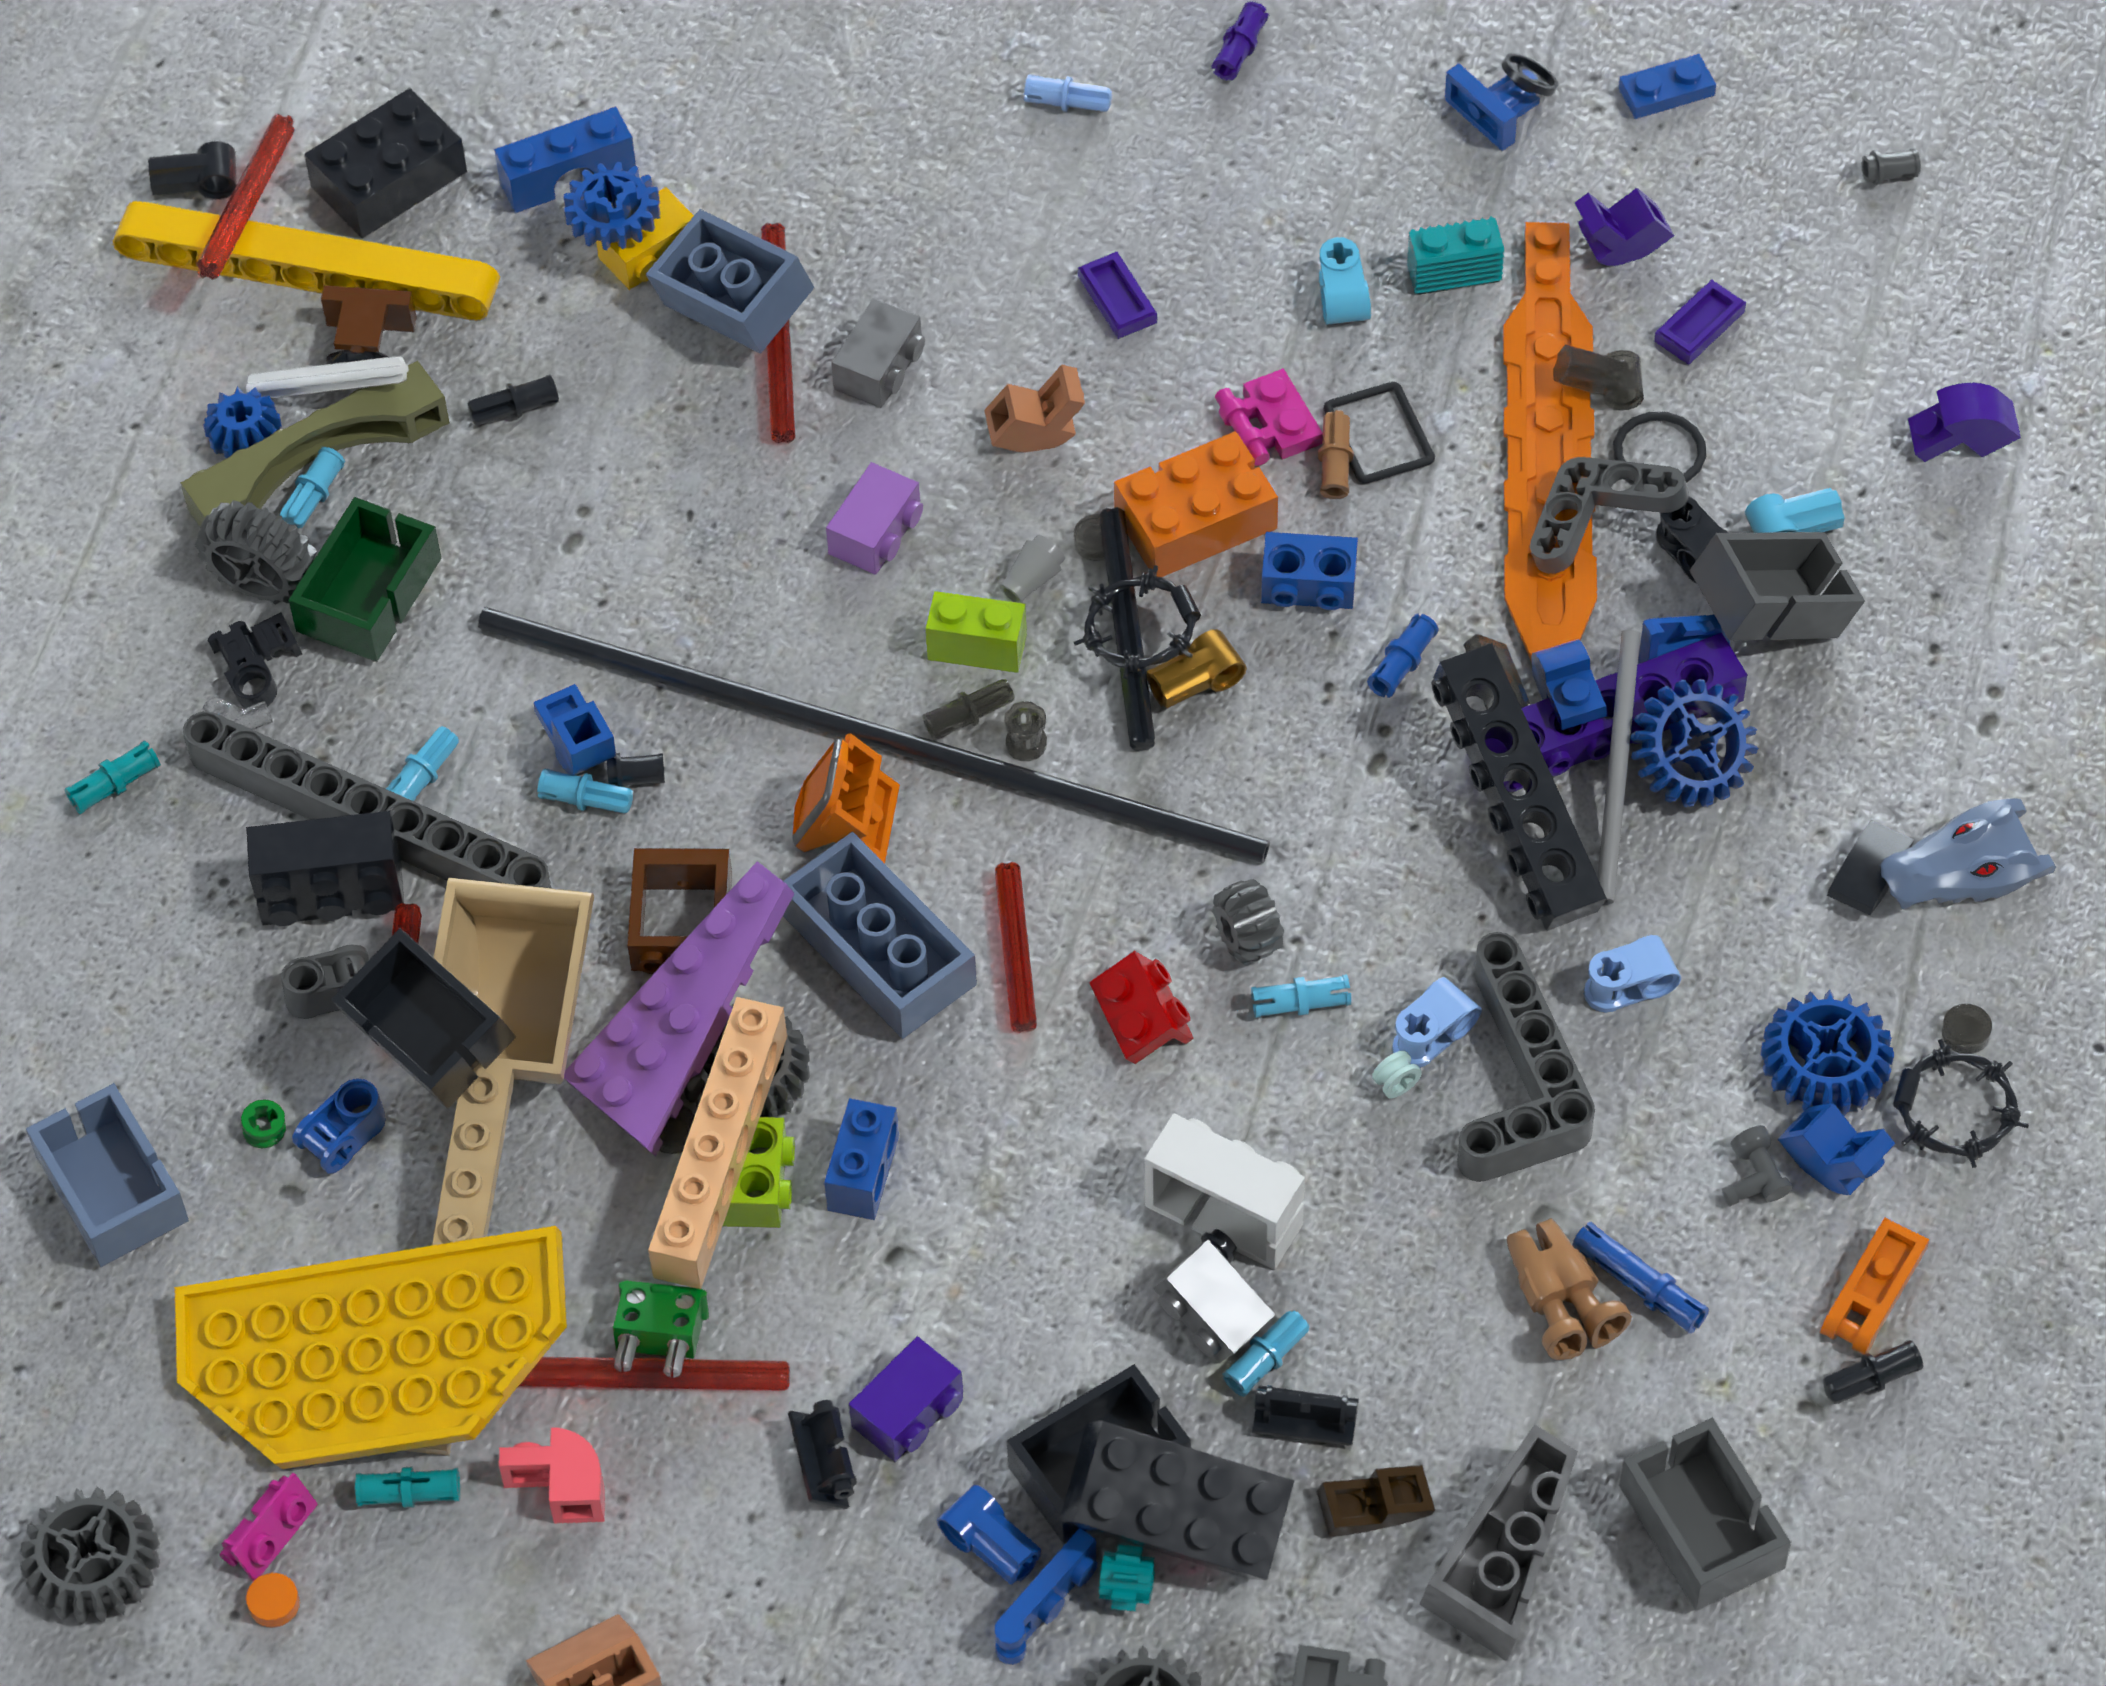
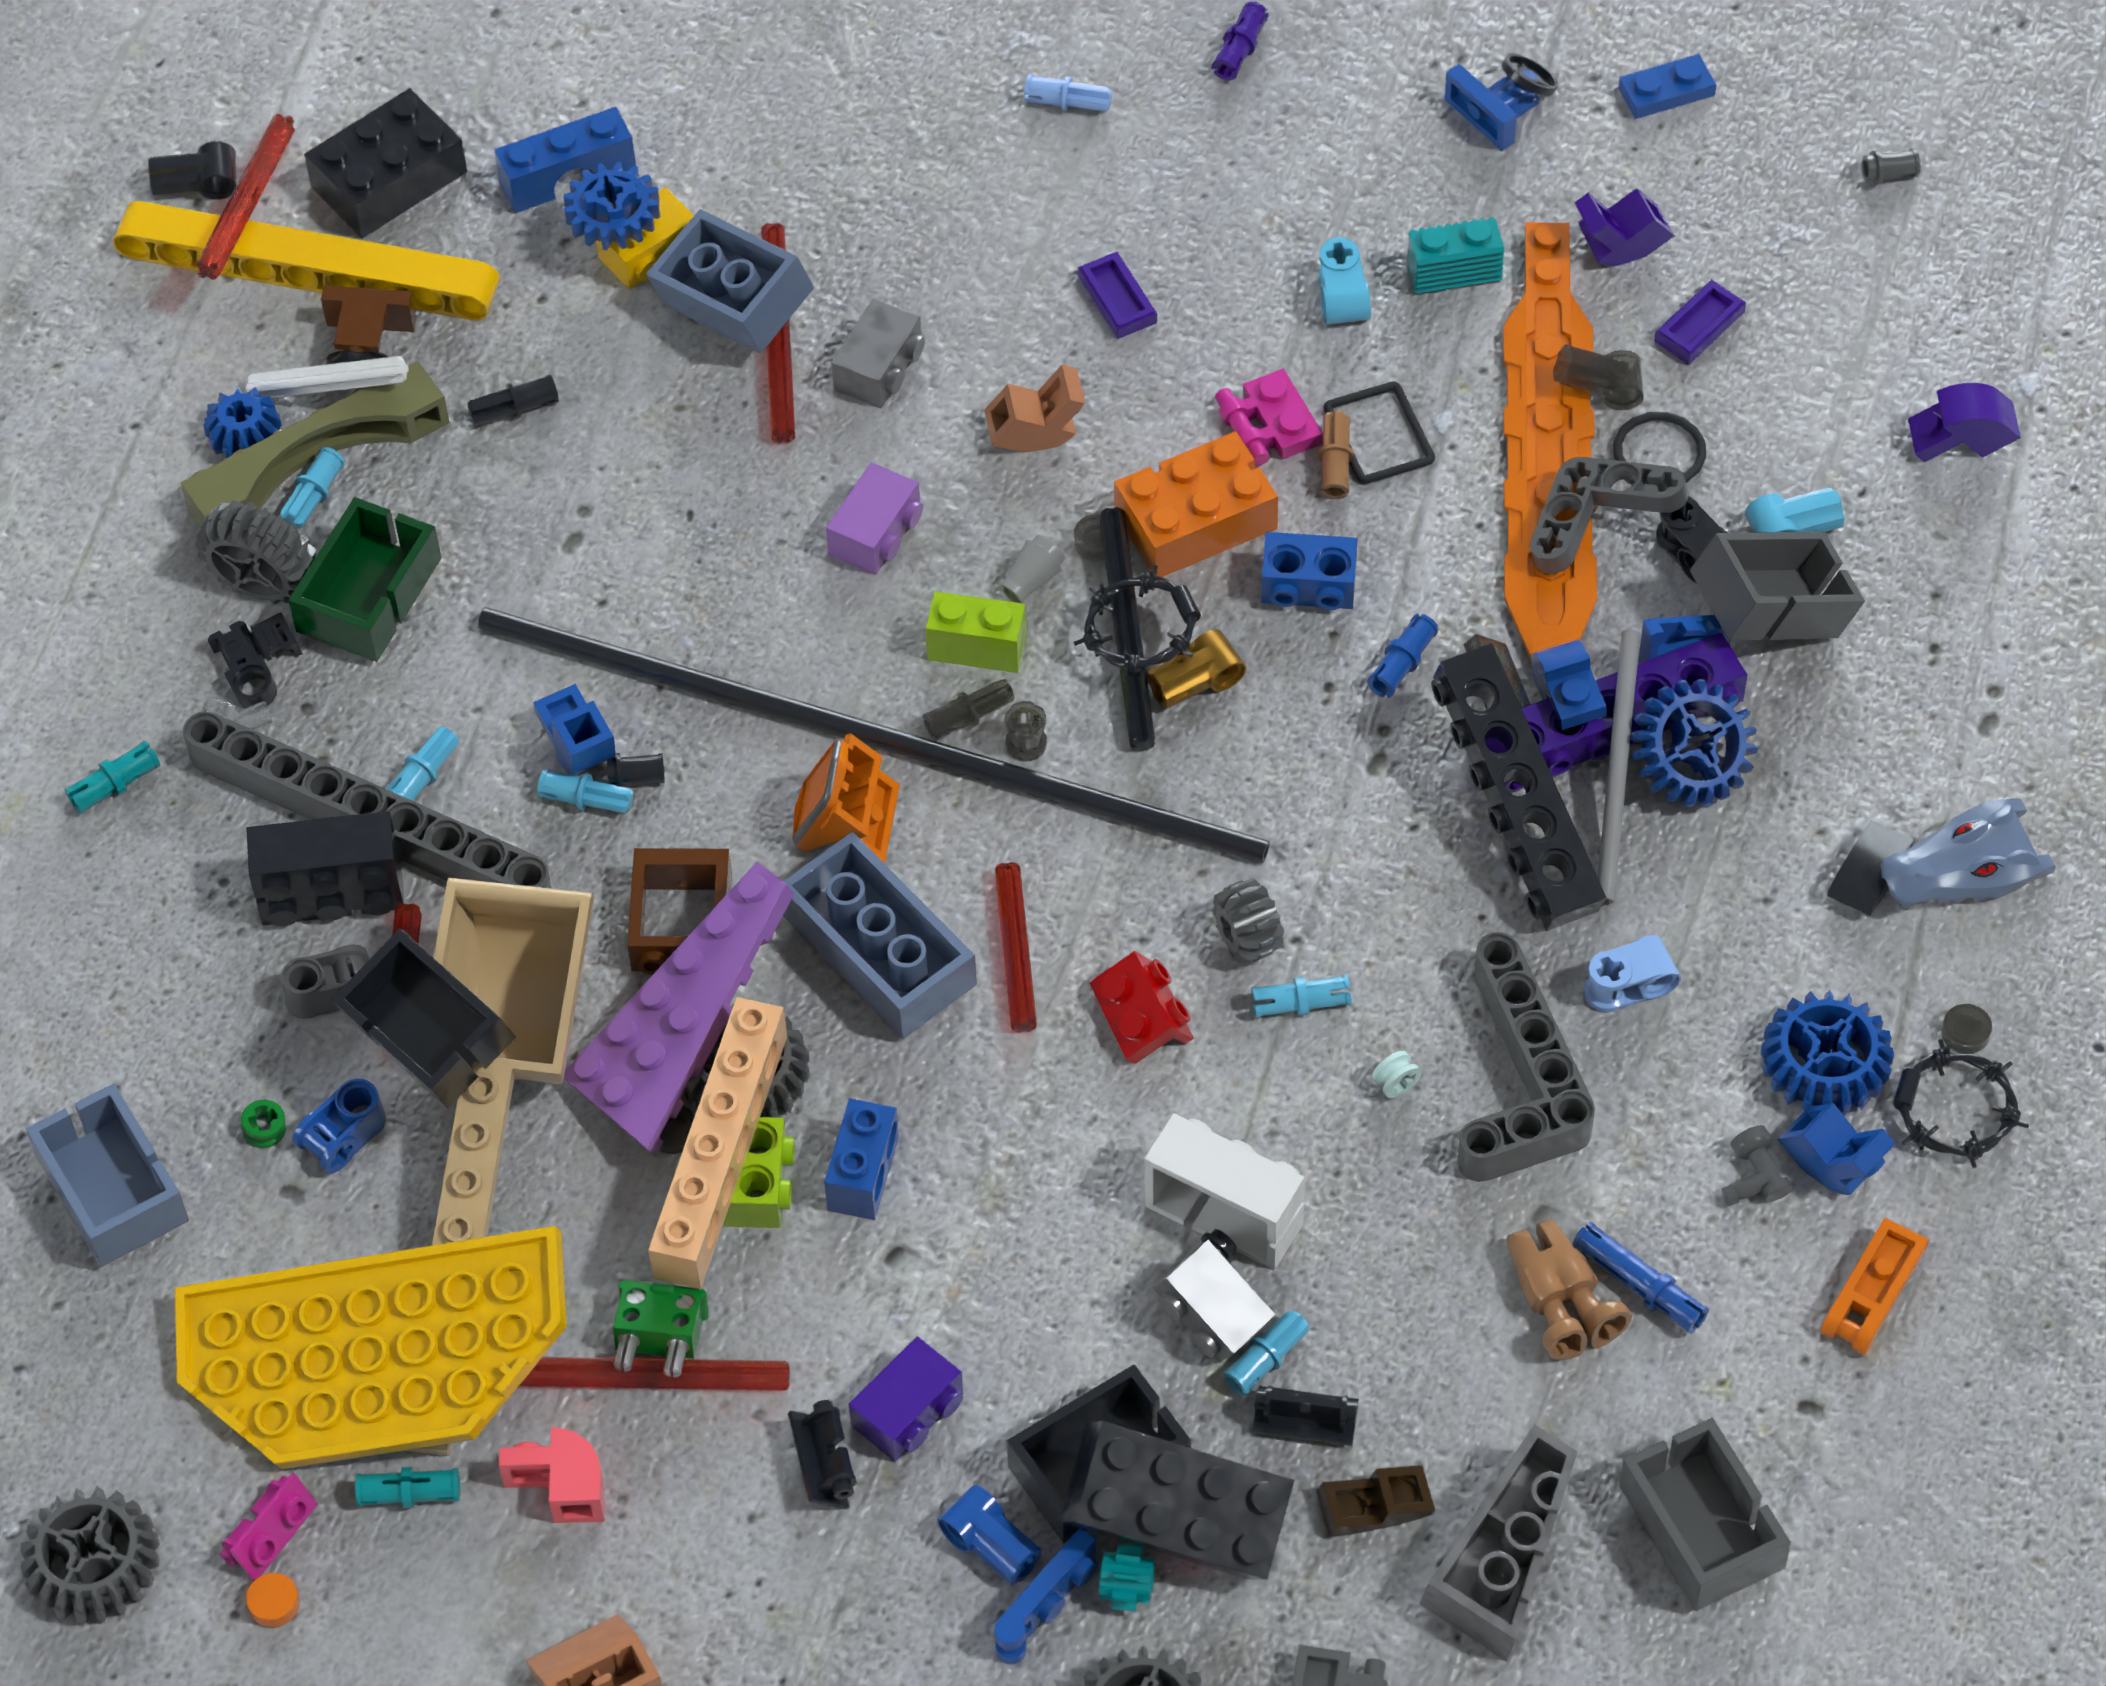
light blue piece [1392,977,1482,1068] -> none
black axle [1823,1340,1923,1404] -> none

